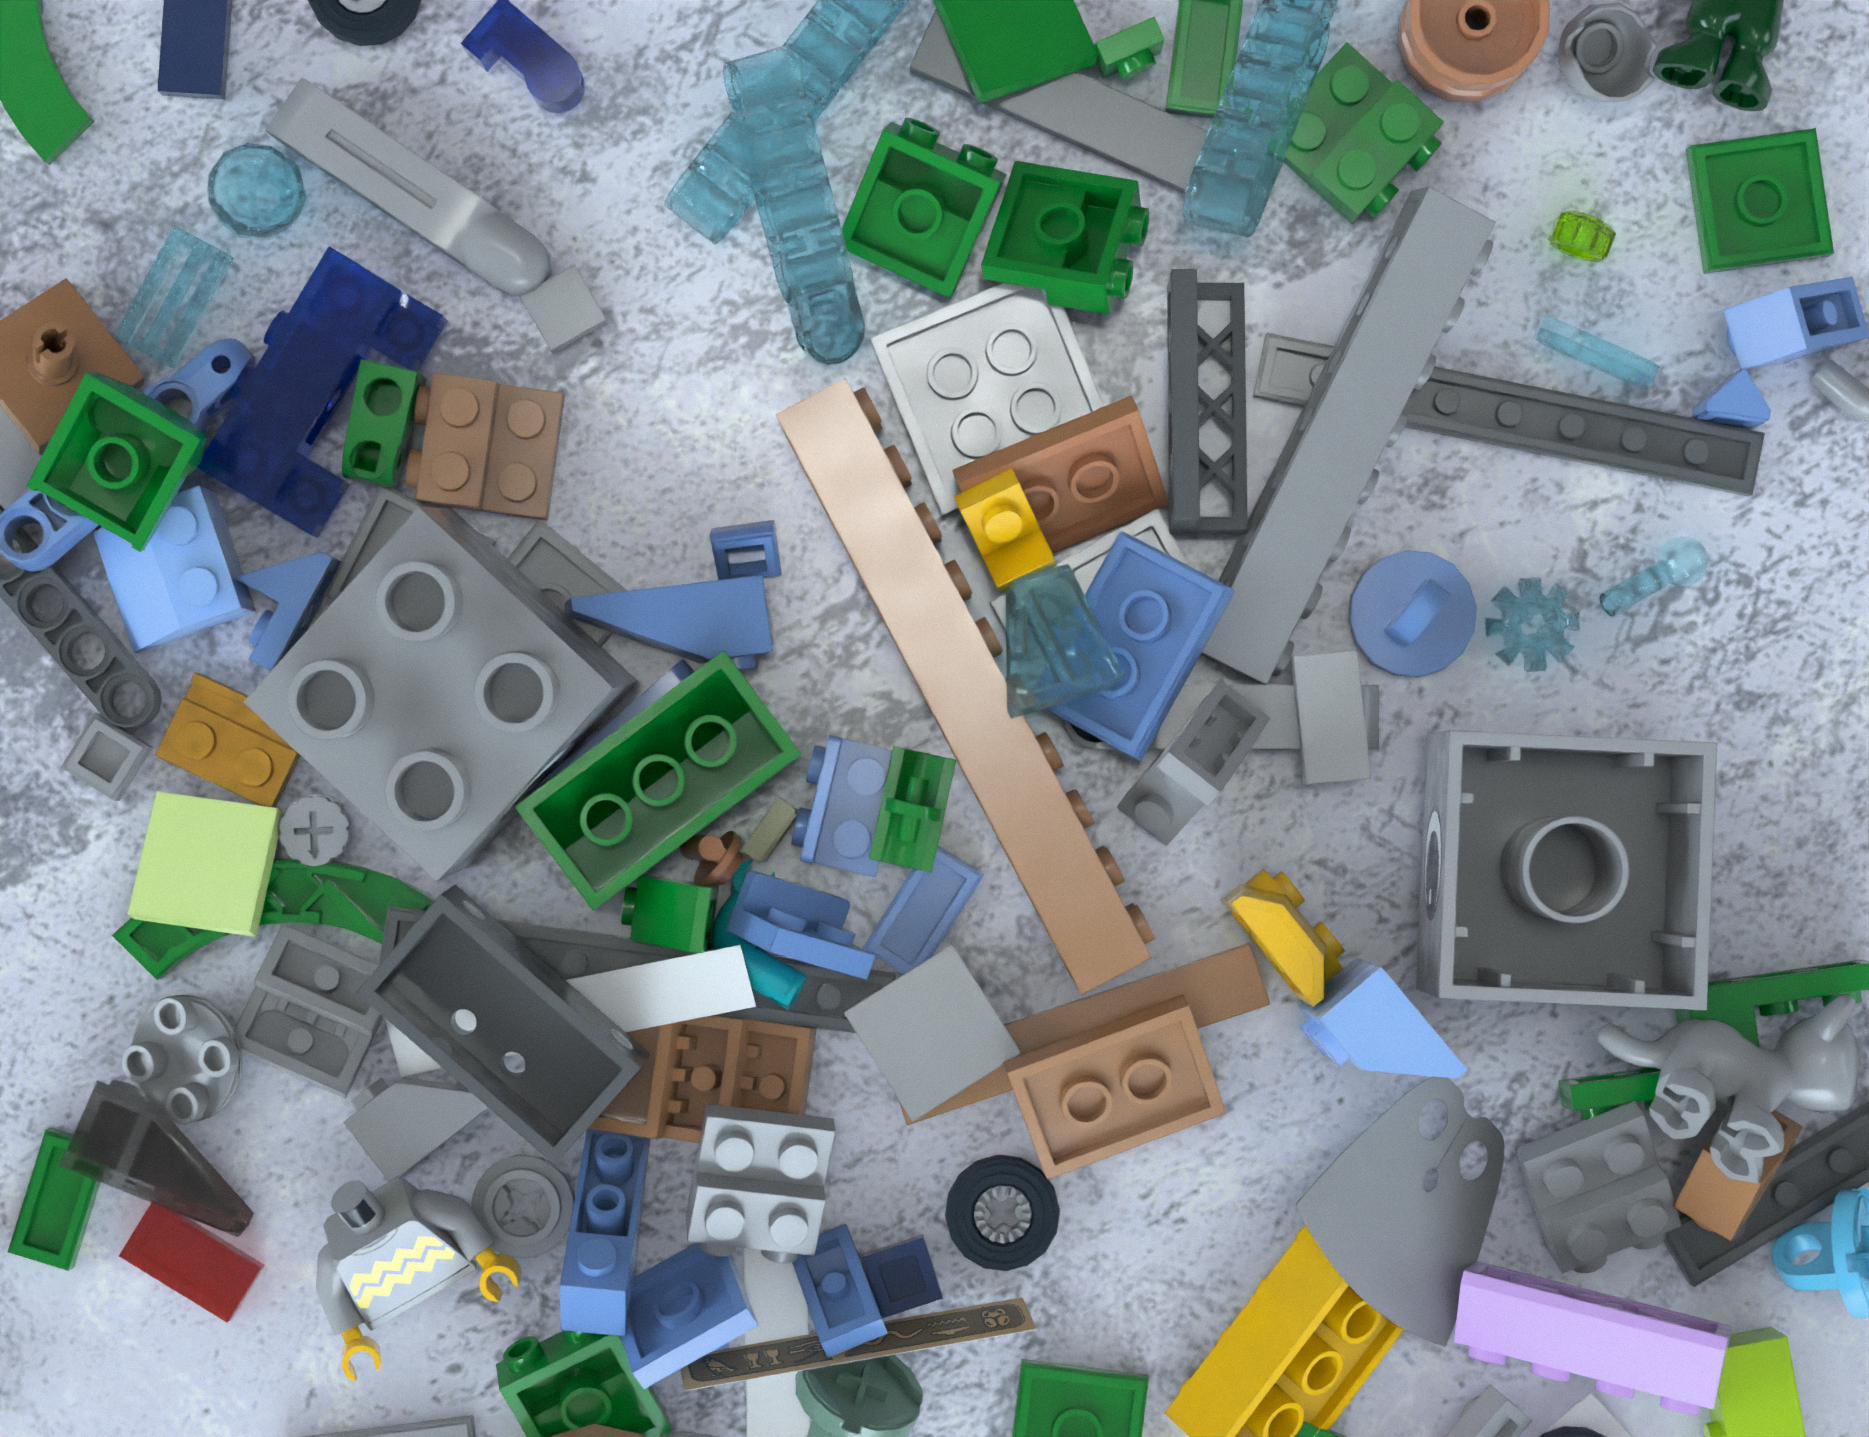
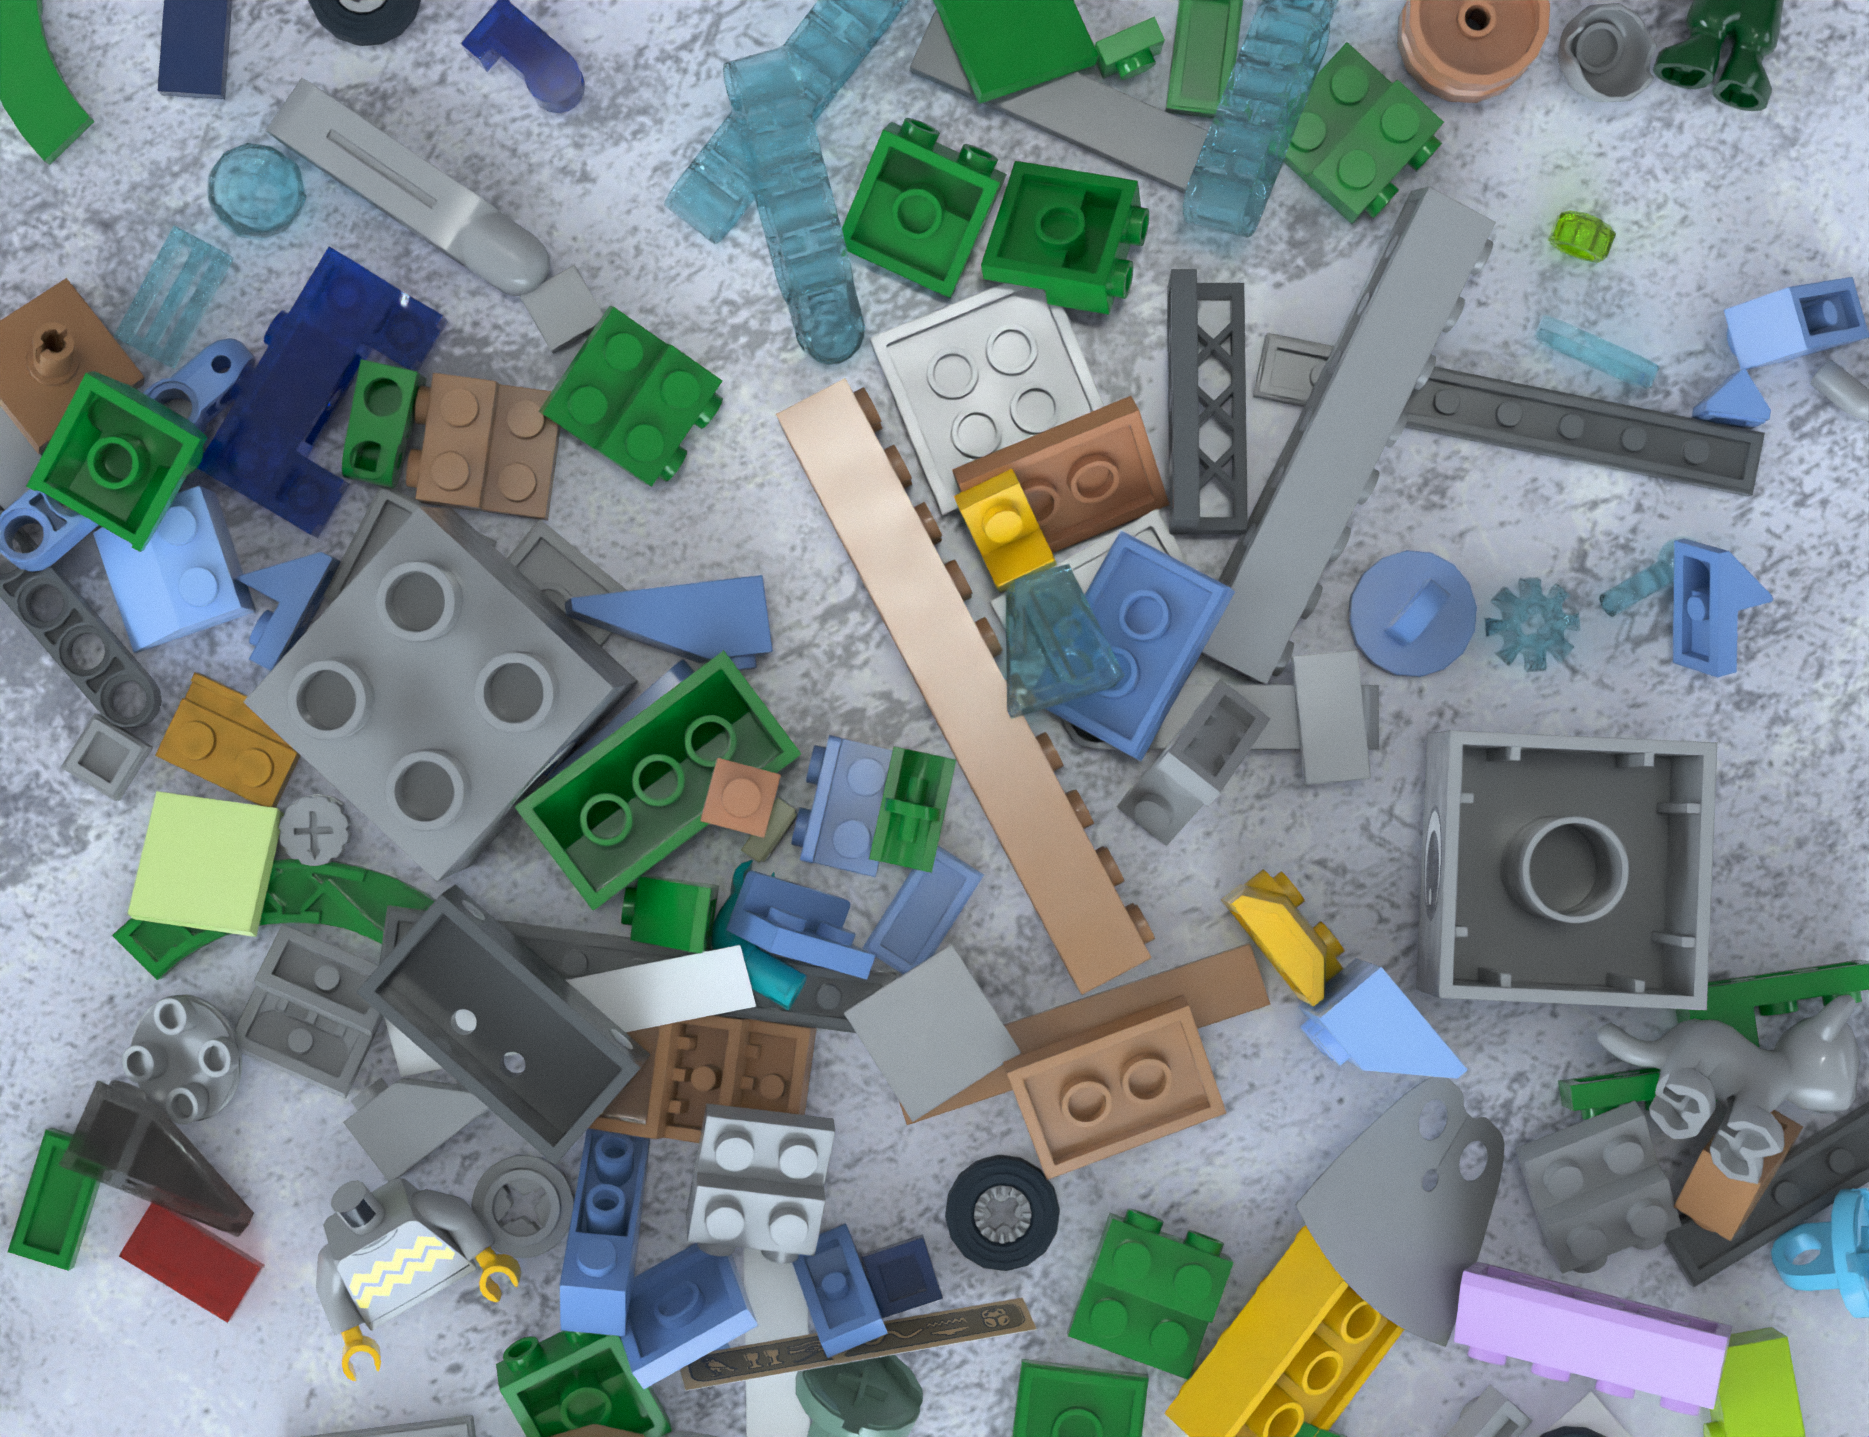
nougat plate [680,831,743,885] -> none
medium blue slope [710,520,782,580] -> none
green tile [1686,128,1834,274] -> none
none -> green plate [538,306,723,487]
none -> nougat plate [700,758,781,838]
none -> green plate [1067,1208,1234,1380]
none -> medium blue slope [1673,538,1773,677]

